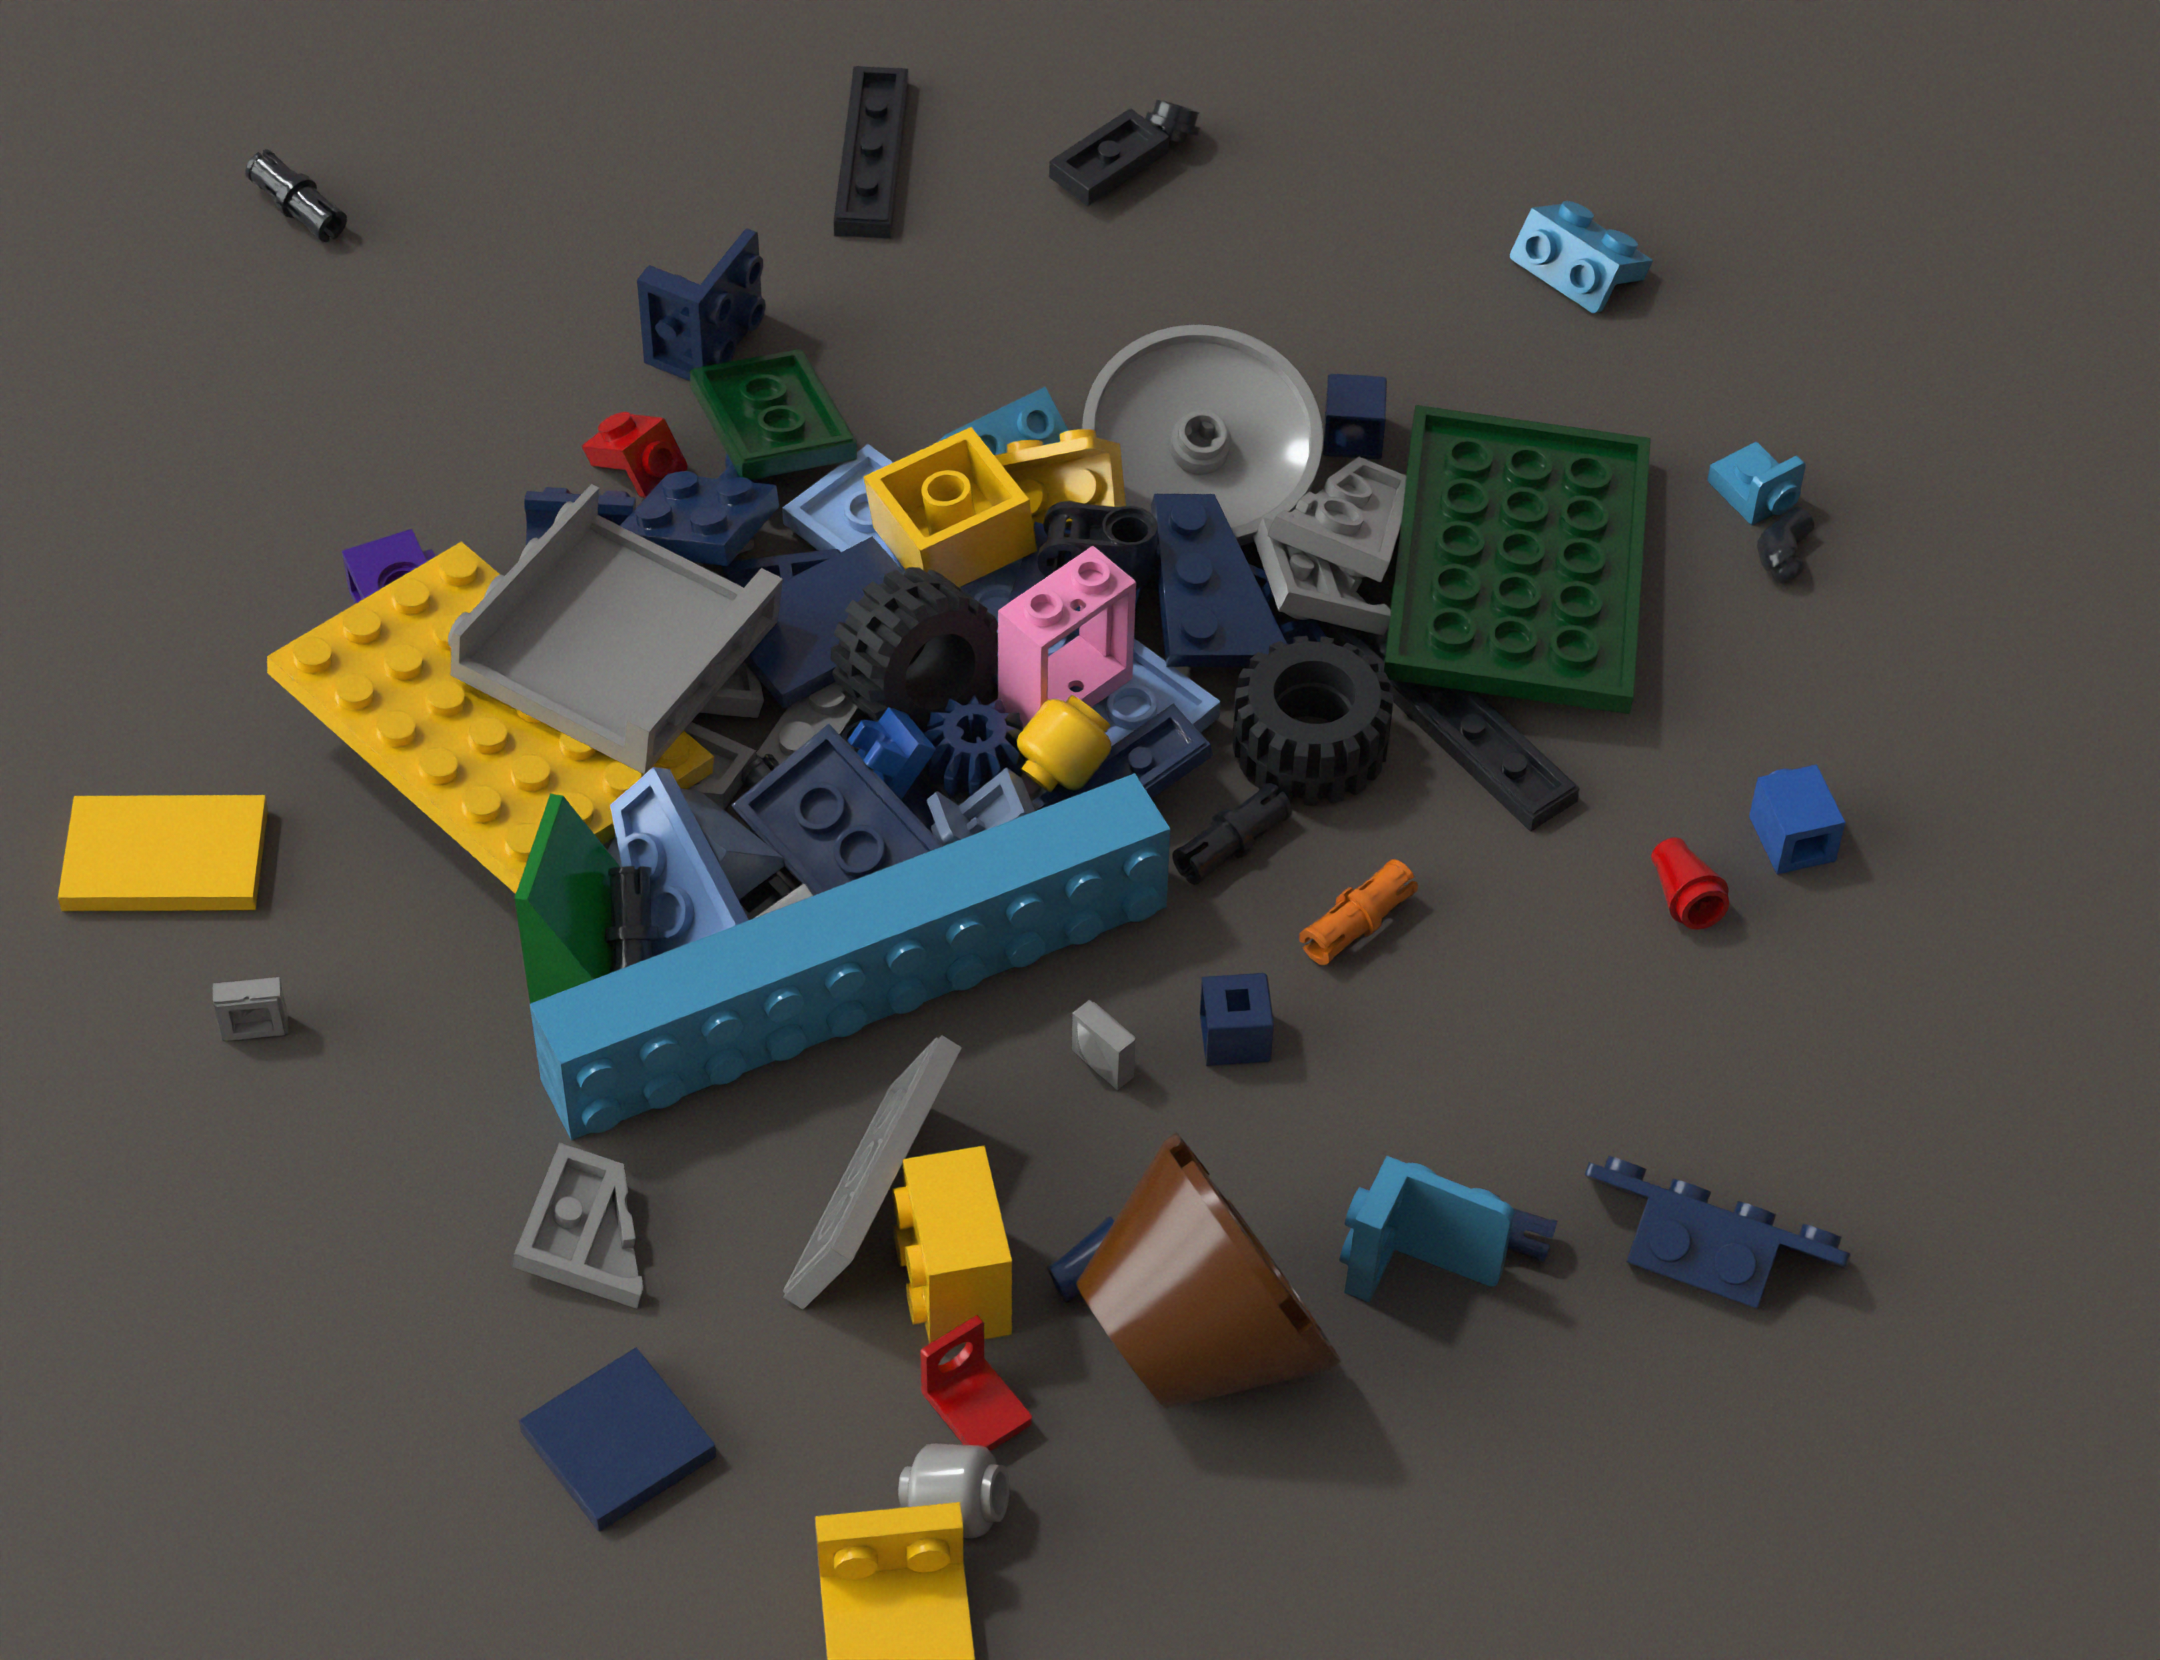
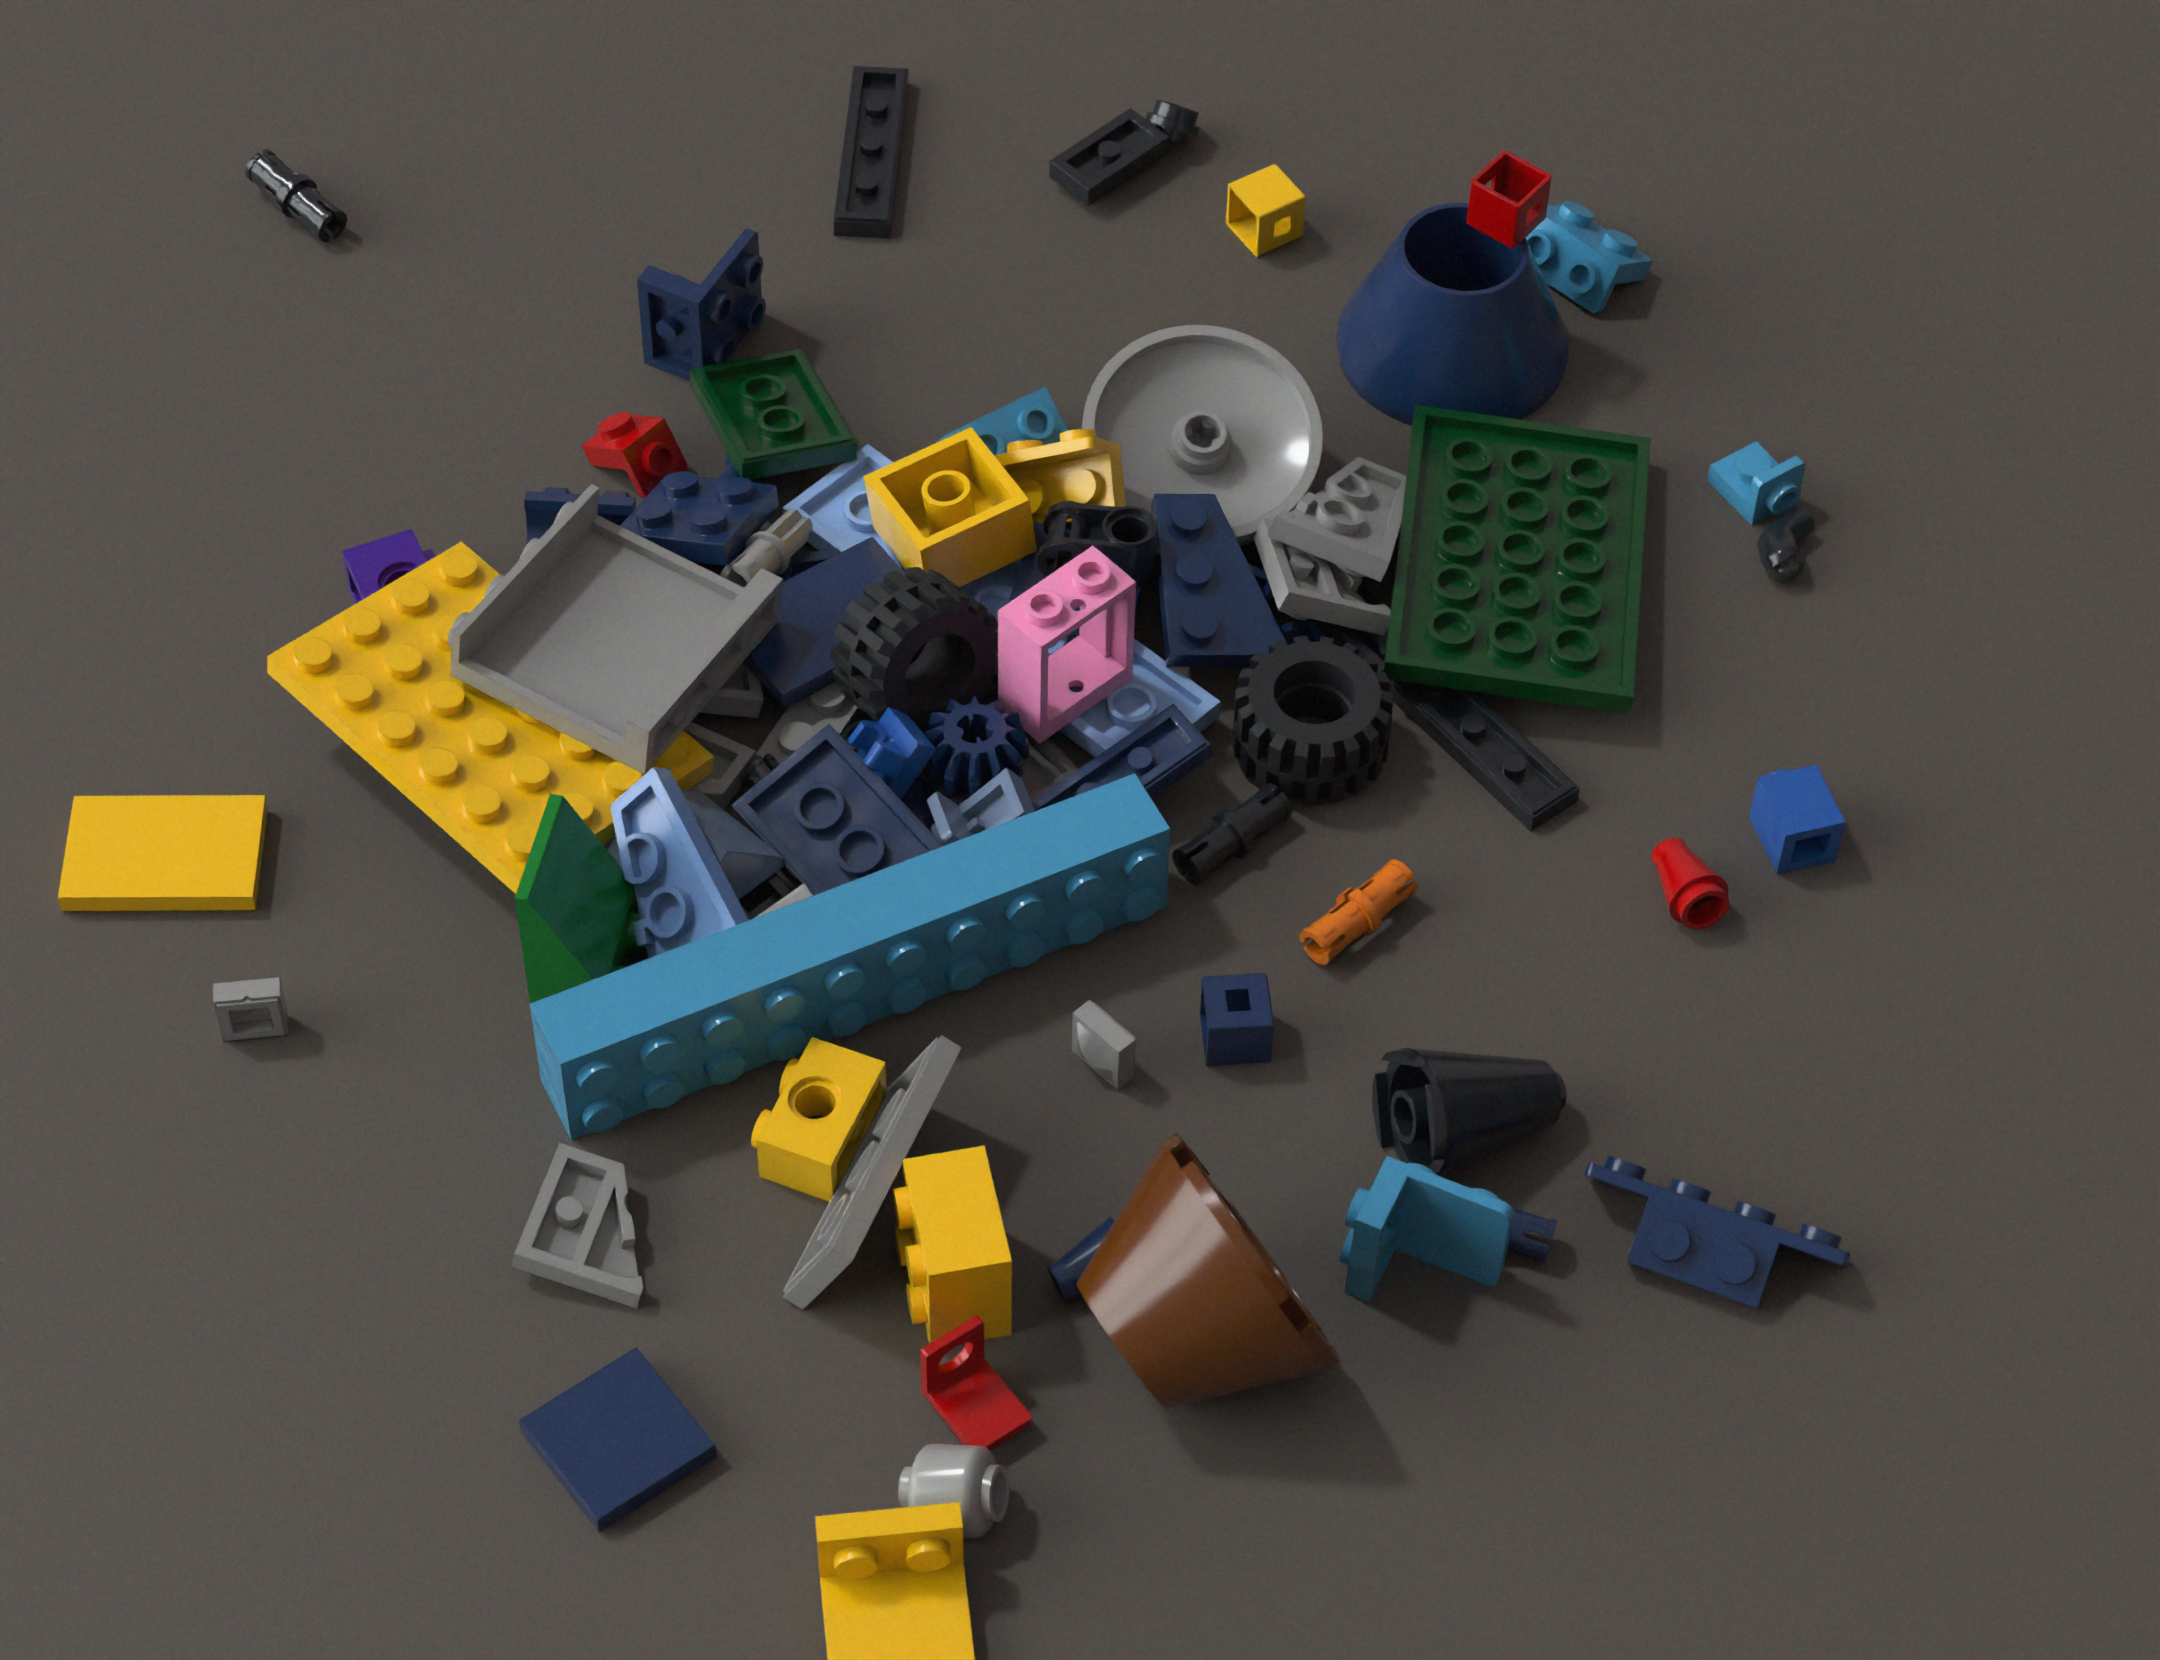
black pin [605,866,659,972] -> none
yellow head [1017,695,1111,793] -> none
dark blue piece [1323,373,1387,459] -> none
none -> light grey axle [720,510,813,588]
none -> yellow brick [751,1037,887,1202]
none -> yellow piece [1226,164,1306,257]
none -> dark blue cone [1337,203,1569,426]
none -> black cone [1372,1048,1567,1176]
none -> red piece [1466,150,1552,248]

